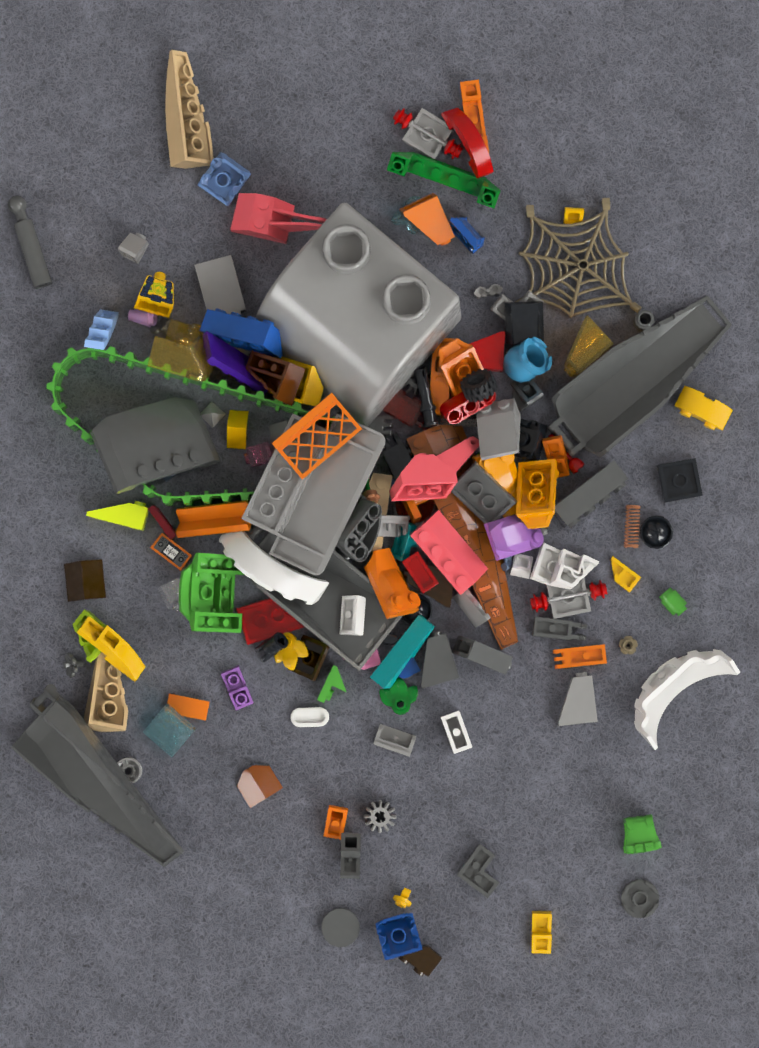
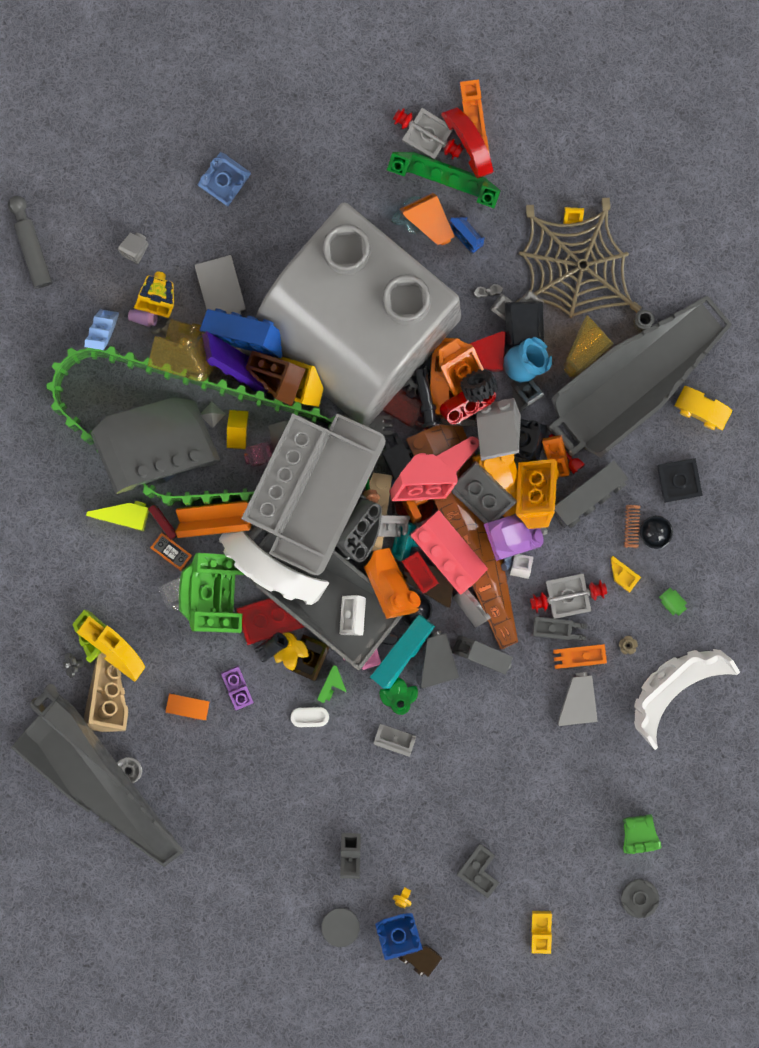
dark brown slope [64,560,106,602] -> none
clear light blue tile [143,704,196,757] -> none
tan wedge [165,50,214,169] -> none
coral slope [231,193,327,244] -> none
dark orange slope [237,765,283,808] -> none
orange fence [272,393,362,479] -> none
orange slope [323,805,348,840] -> none
light grey gear [364,800,397,833] -> none
blue tile [399,657,421,678] -> none
white brick [440,710,472,754] -> none
white slope [530,543,599,589] -> none

